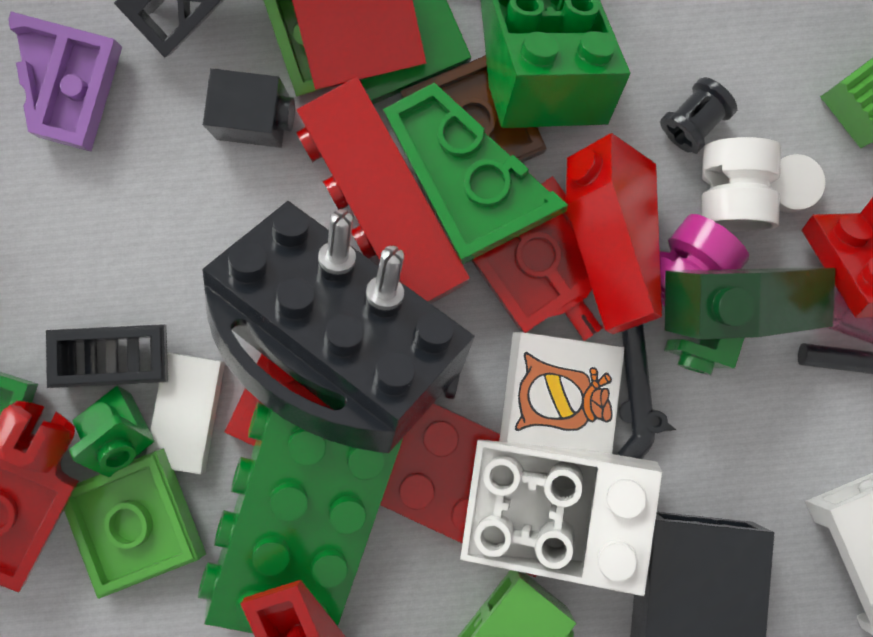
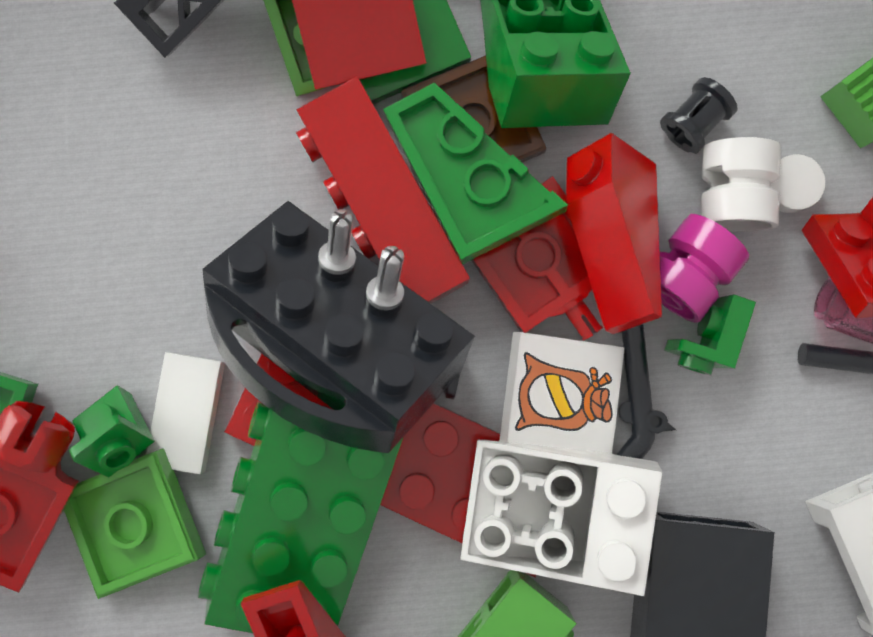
medium lavender wing [8,11,122,152] -> none
black slope [46,324,168,388] -> none
black brick [202,68,295,148] -> none
dark green slope [664,268,835,339] -> none

